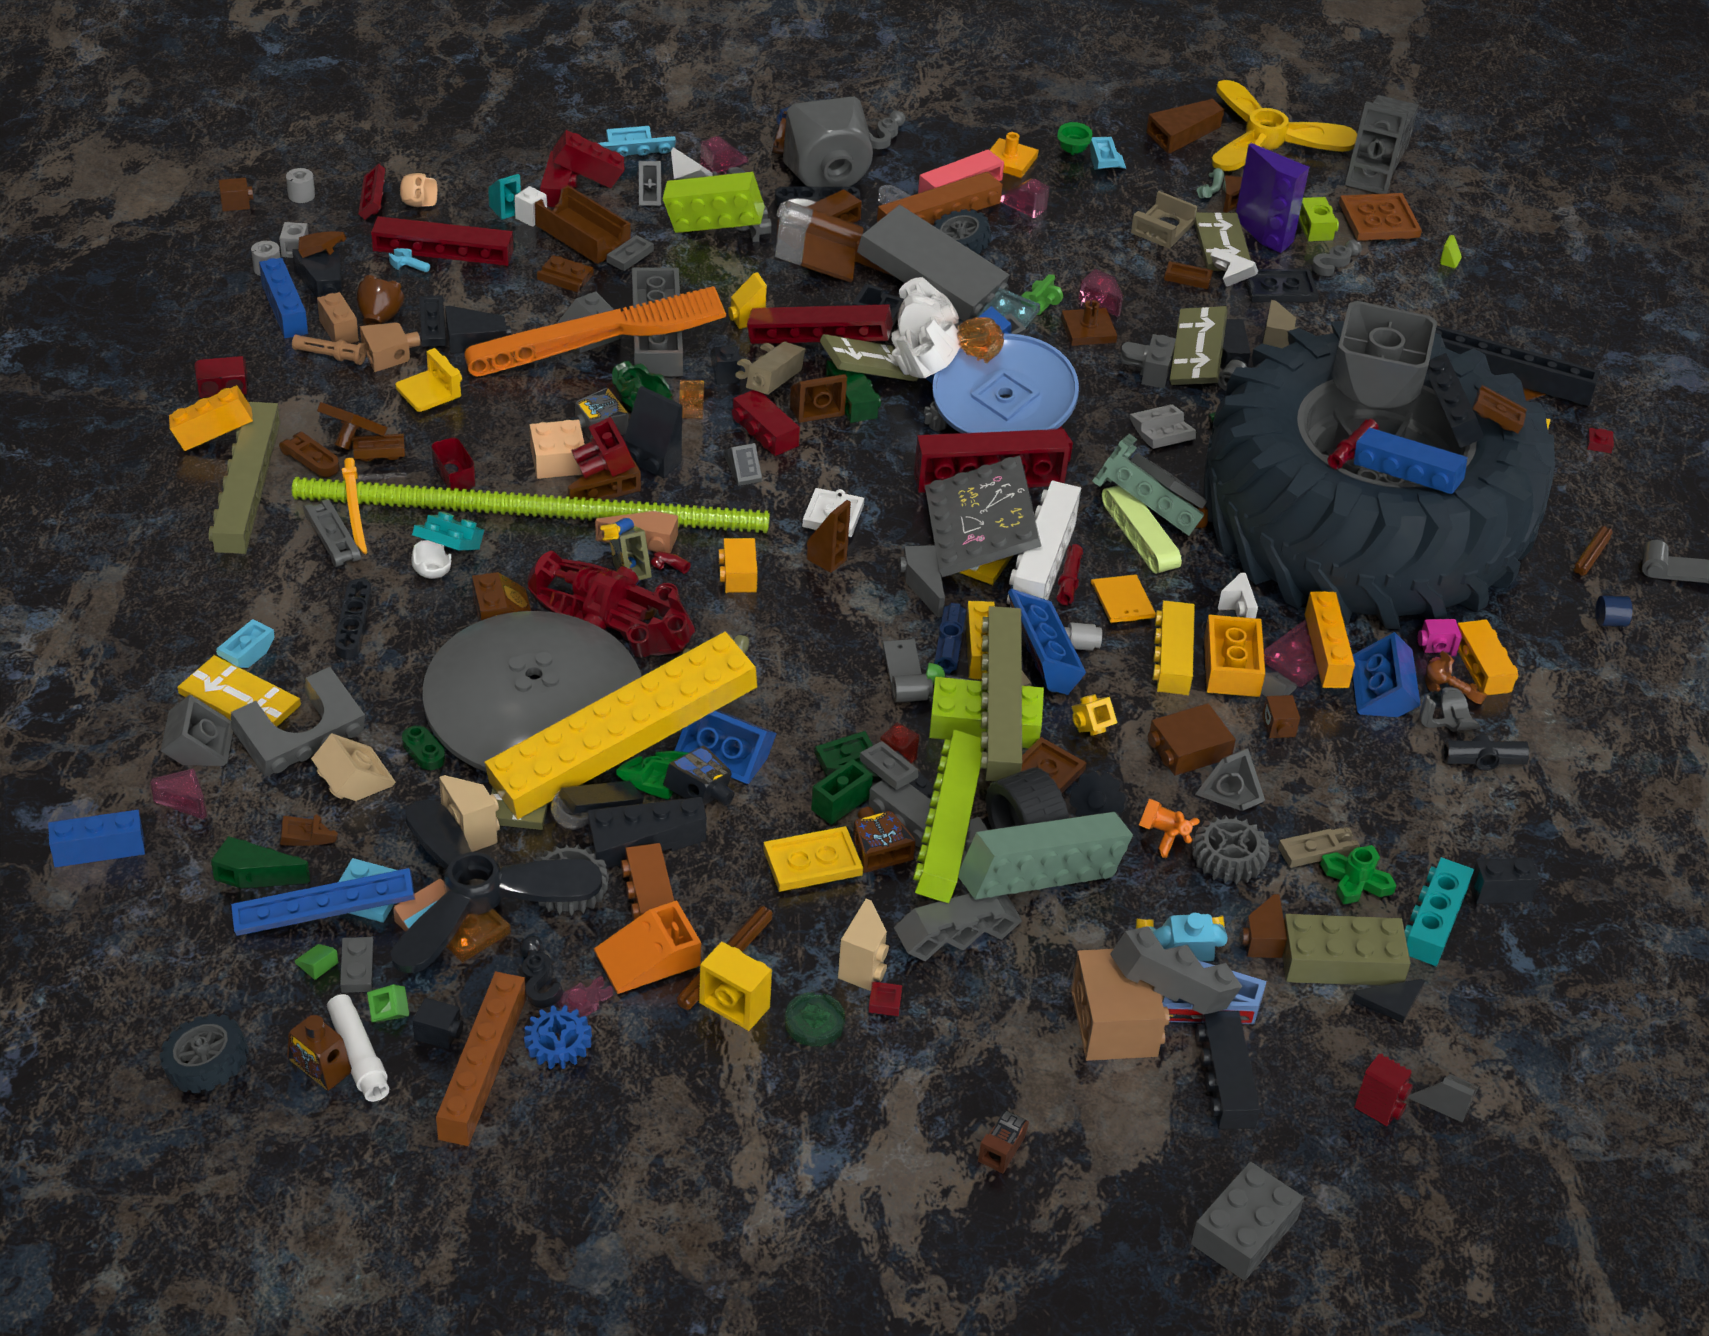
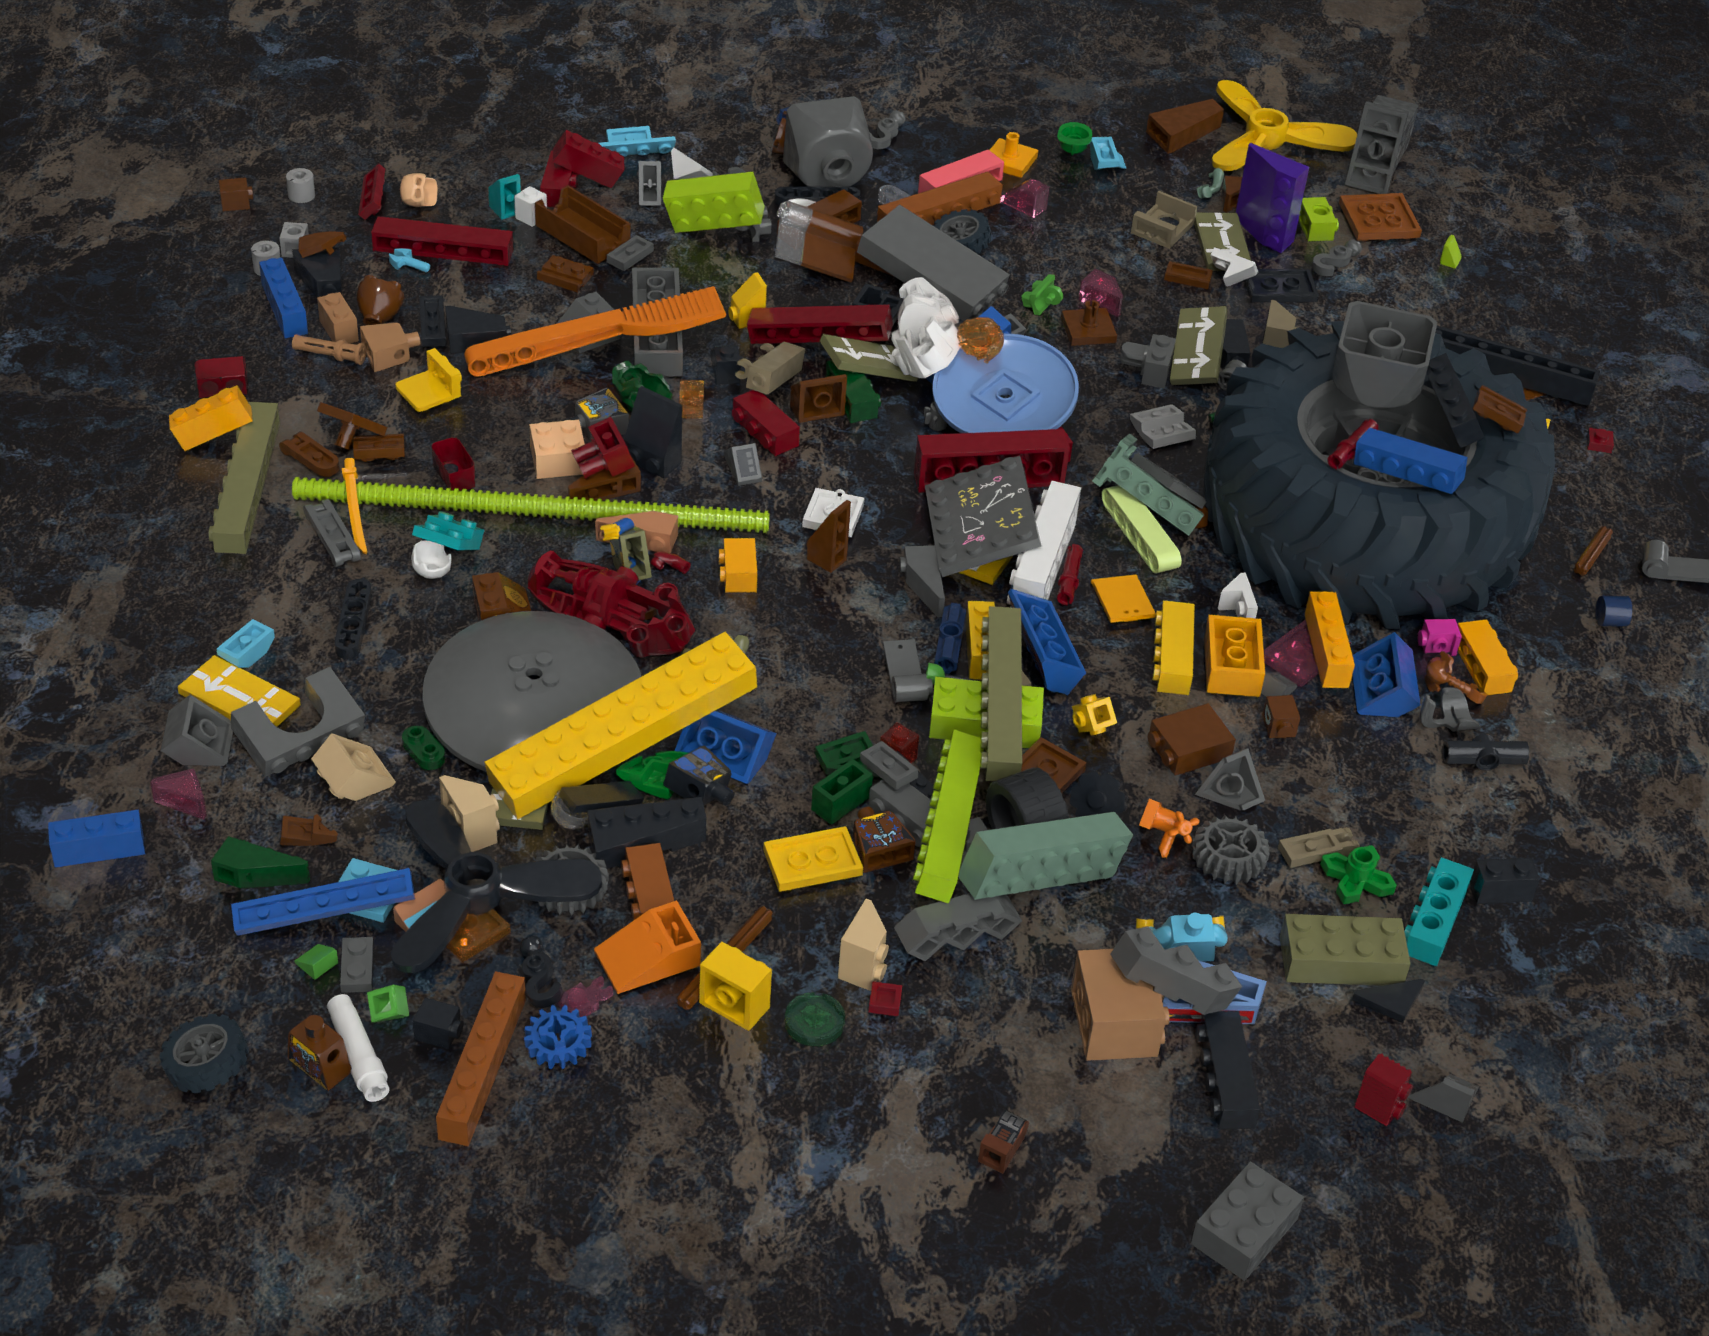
clear pink slope [700,136,748,173] -> none
clear light blue plate [977,288,1040,328] -> none
light grey brick [1064,622,1102,651] -> none
reddish brown slope [1240,894,1287,958] -> none

